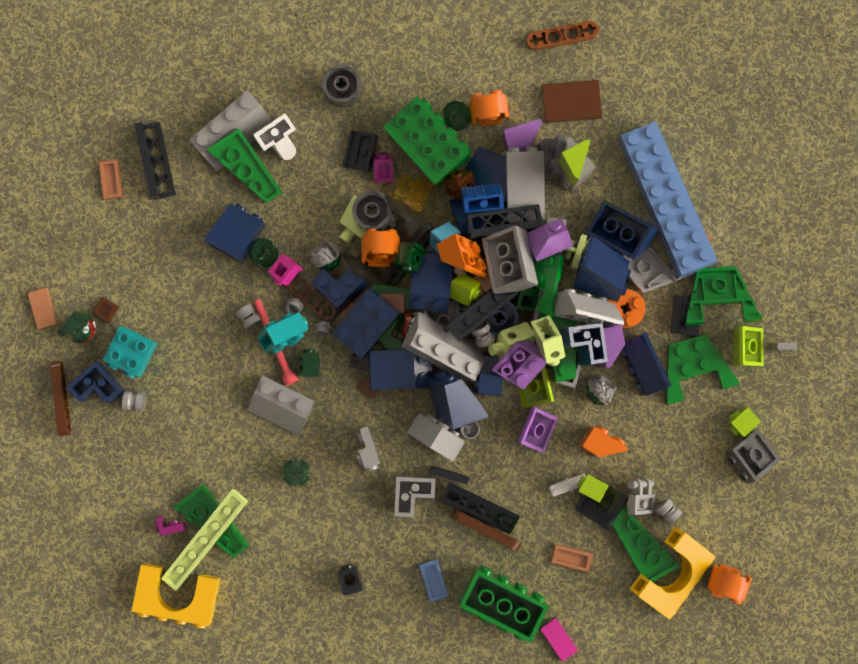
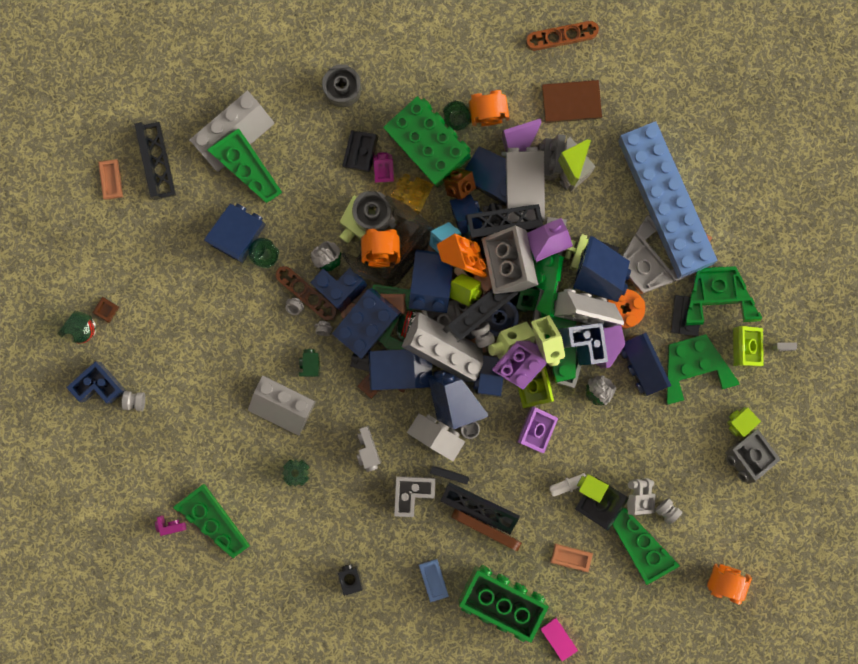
nougat tile [28,288,58,330] -> none
reddish brown beam [50,361,71,436] -> none
teal brick [103,325,158,379] -> none
yellow arch [131,563,220,628] -> none
yellowish green plate [161,489,248,591] -> none
light grey wheel [235,304,261,330] -> none
white brick [252,113,296,160] -> none
coral piece [254,299,299,386] -> none
teal brick [257,312,308,355] -> none
dark pink brick [268,254,303,286] -> none
dark green brick [395,242,427,274] -> none
blue brick [461,183,504,214] -> none
orange slope [578,425,628,457] -> none
dark blue slope [585,200,659,260] -> none
yellow arch [629,526,716,620] -> none

